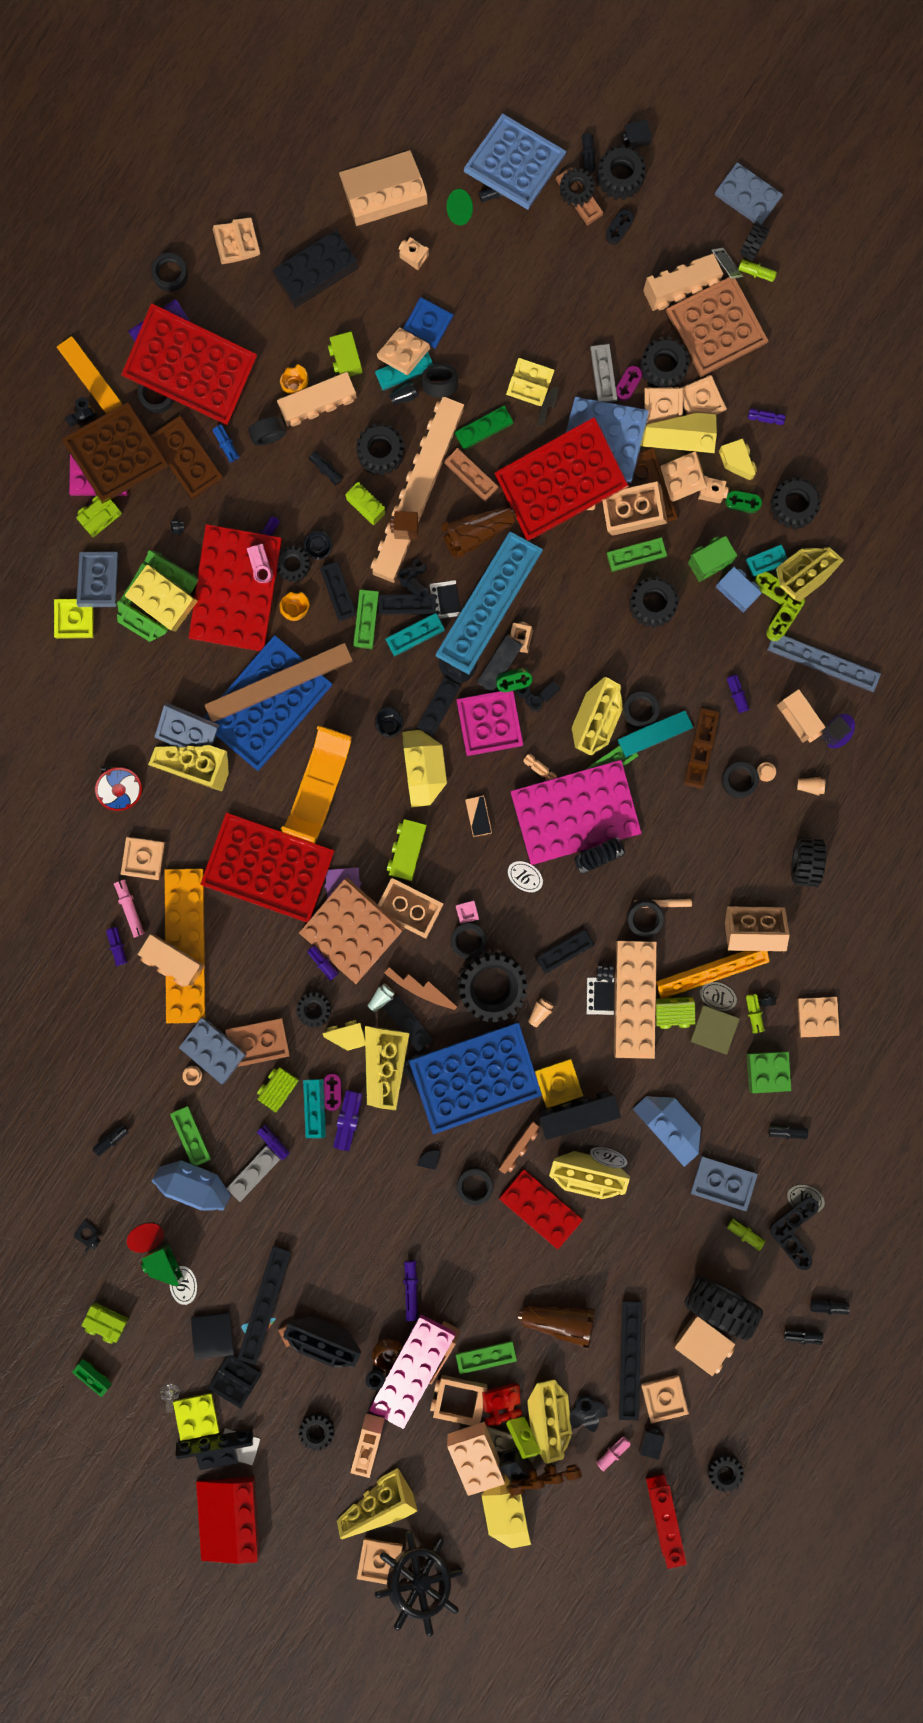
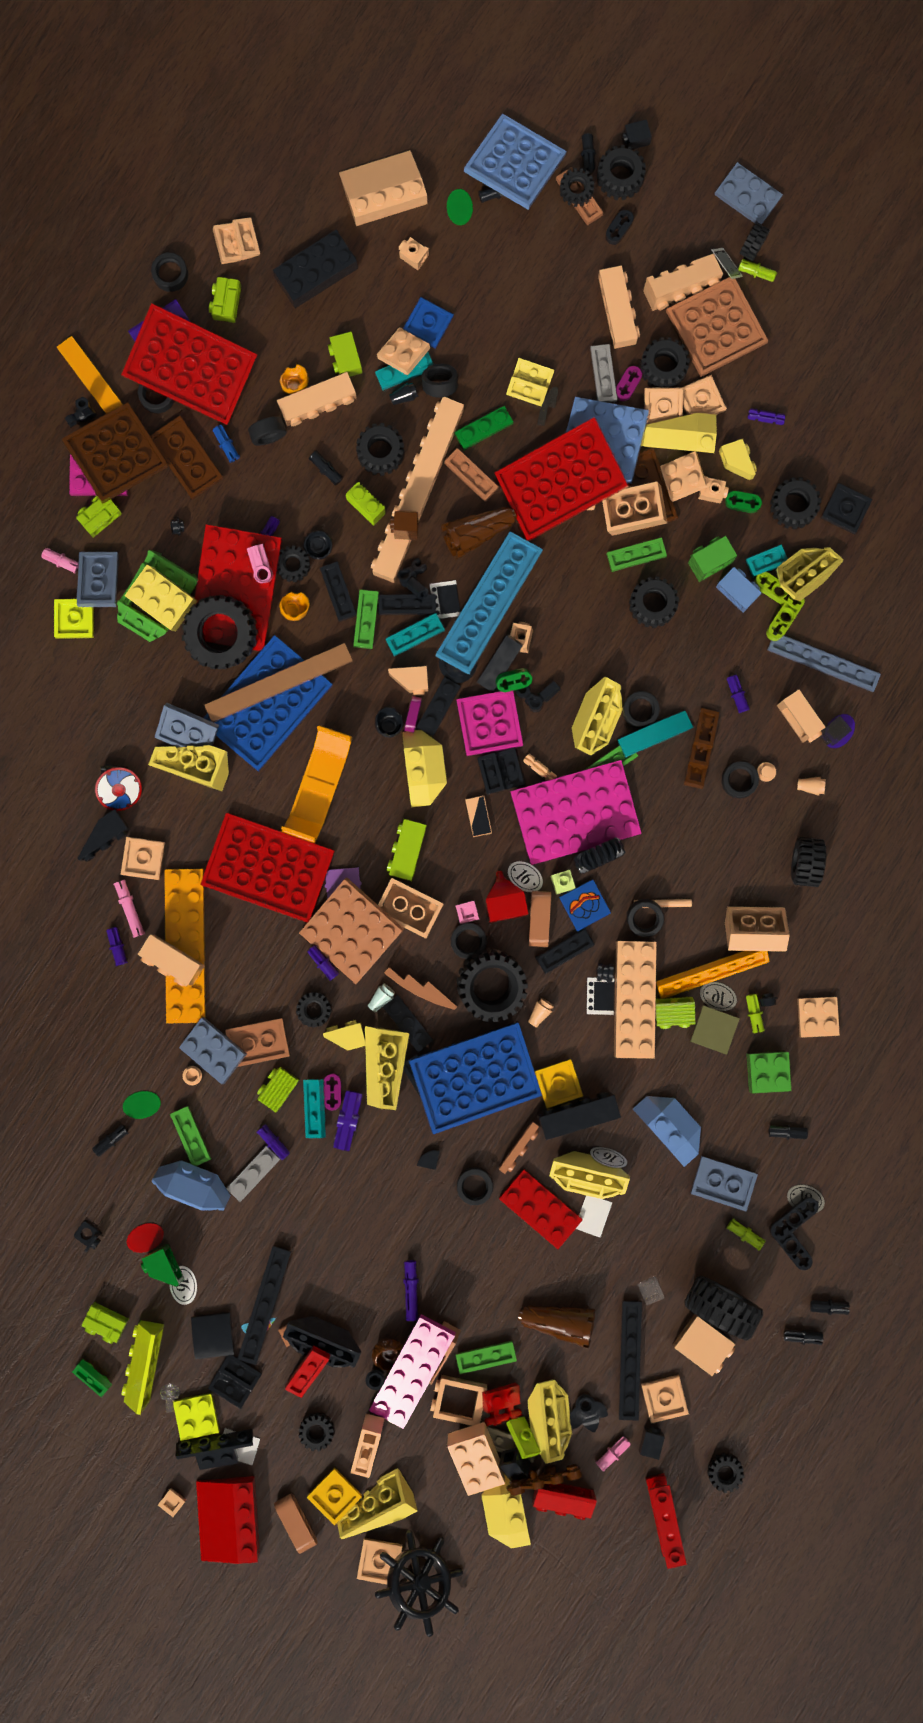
none -> bright pink axle [41,548,79,574]
none -> black slope [78,809,130,862]
none -> neon yellow slope [122,1320,164,1415]
none -> green sticker [123,1091,161,1119]
none -> light nougat plate [158,1488,186,1517]
none -> black tyre [182,595,258,669]
none -> lime brick [209,277,241,323]
none -> nougat beam [274,1493,318,1554]
none -> red plate [285,1346,330,1398]
none -> yellow plate [307,1467,362,1525]
none -> light nougat slope [388,666,428,696]
none -> magenta beam [405,696,422,733]
none -> black slope [477,747,526,795]
none -> red piece [485,871,528,923]
none -> nougat beam [529,891,551,947]
none -> red slope [532,1483,597,1520]
none -> yellowish green brick [550,870,575,895]
none -> blue tile [559,880,611,931]
none -> white sticker [576,1195,612,1237]
none -> light nougat brick [598,265,640,349]
none -> clear panel [637,1277,664,1305]
none -> black plate [821,483,873,535]

